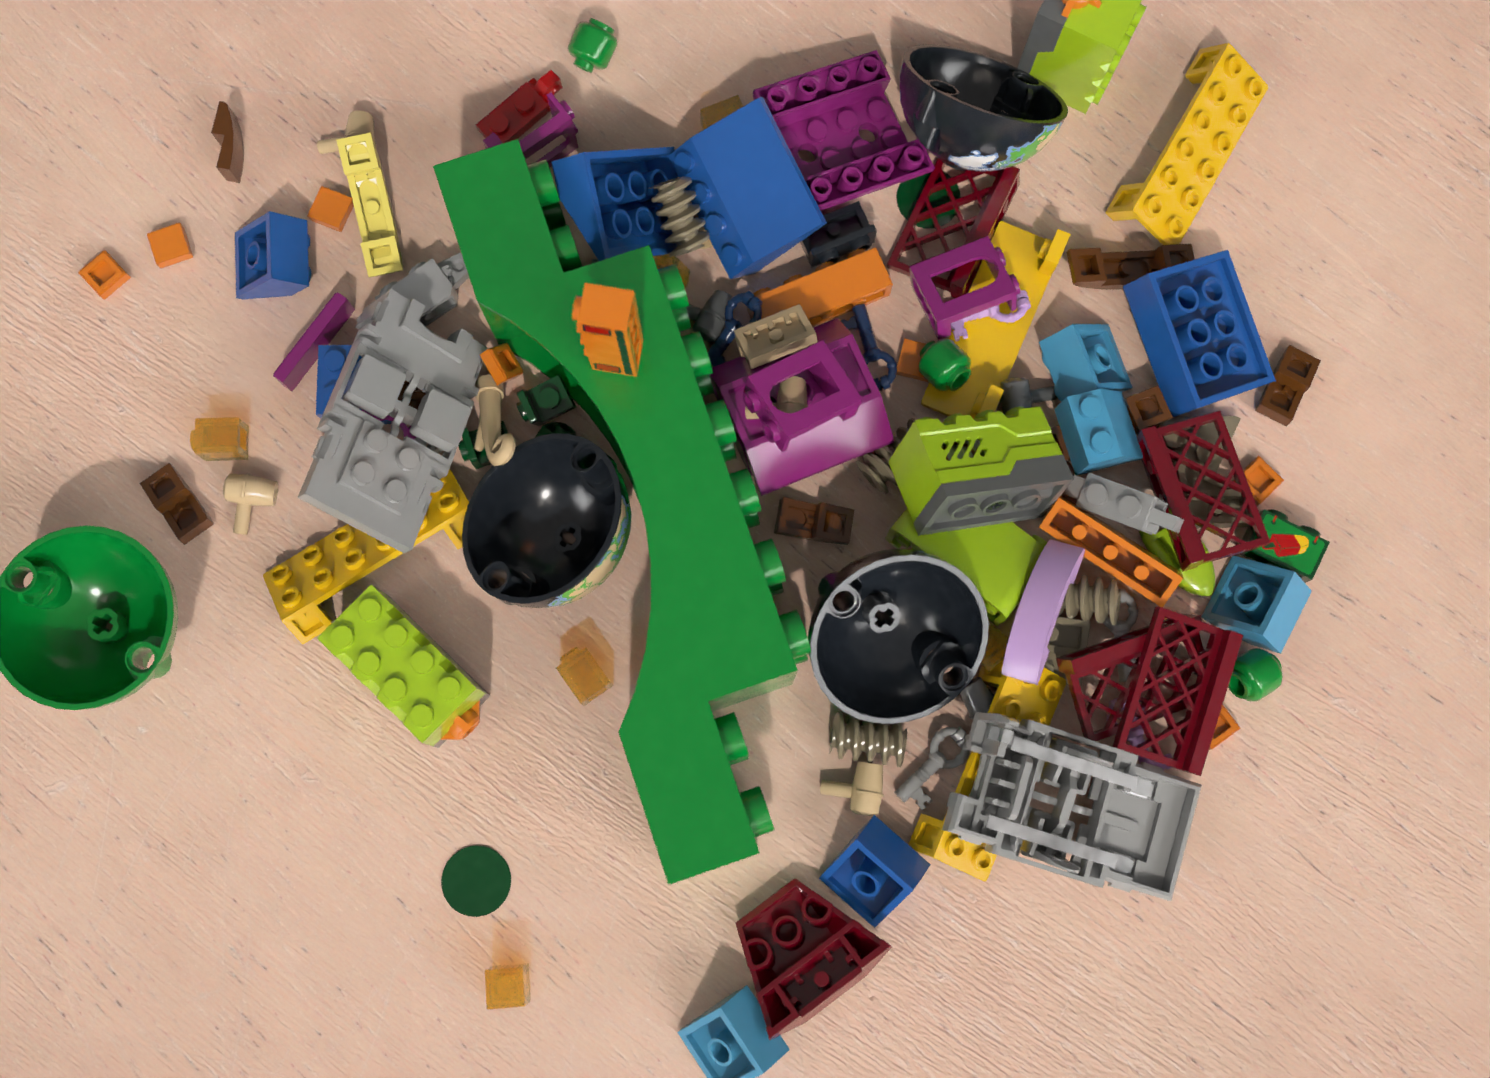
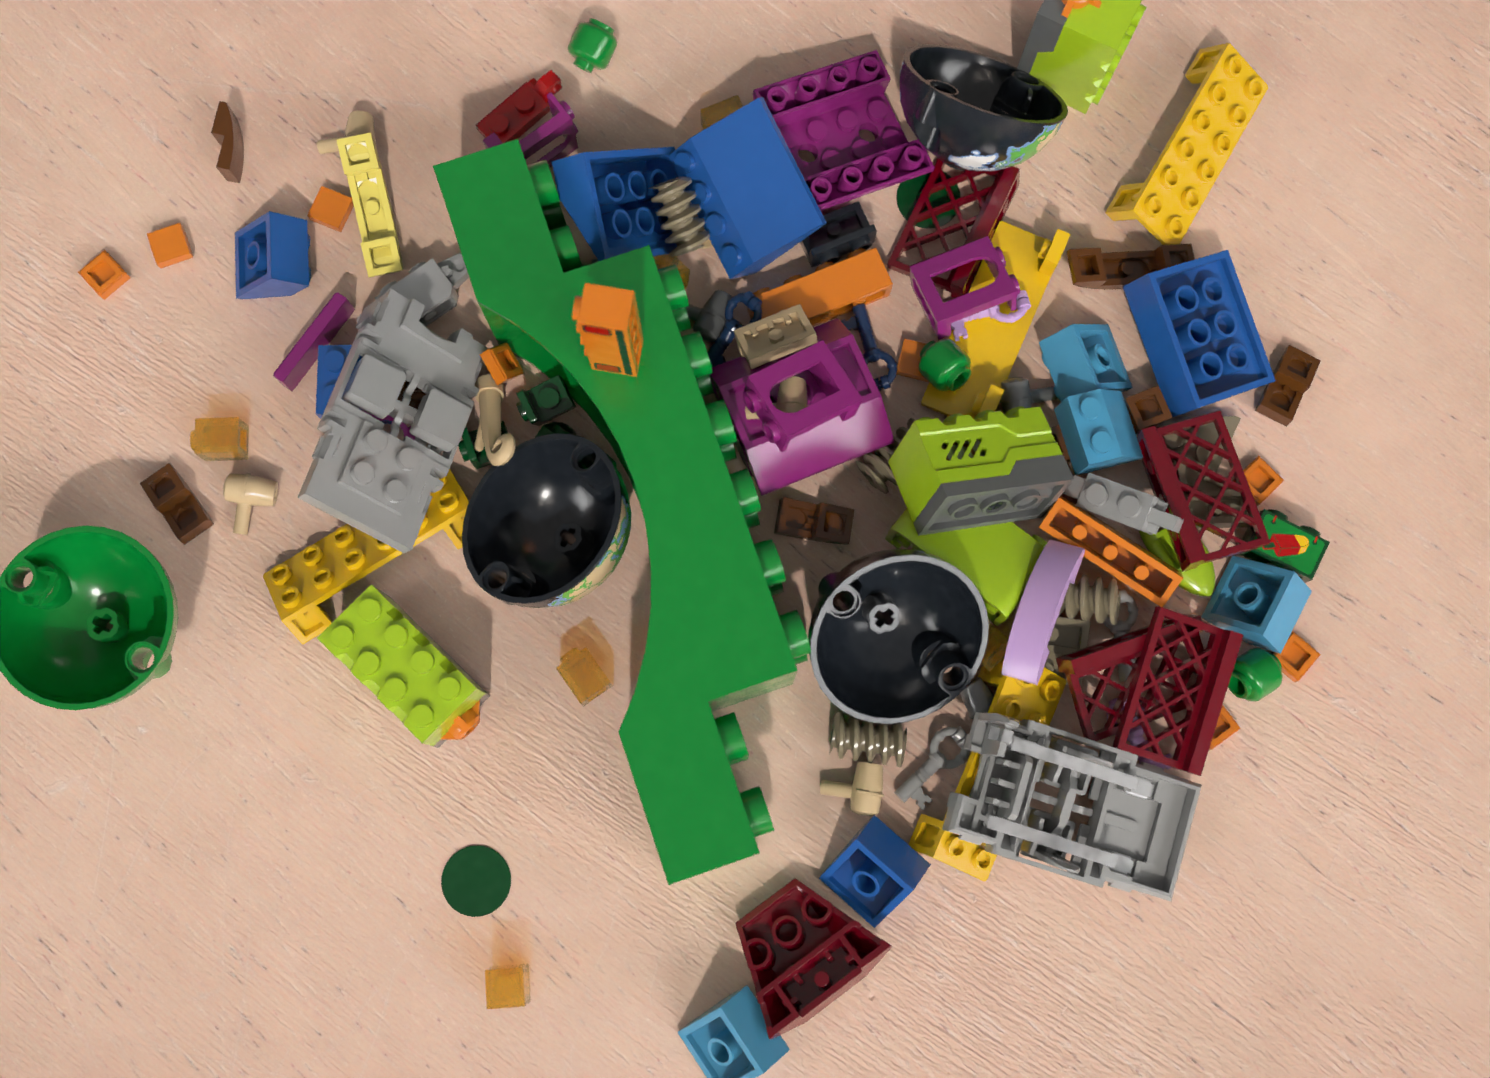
none -> orange tile [1271,631,1321,683]

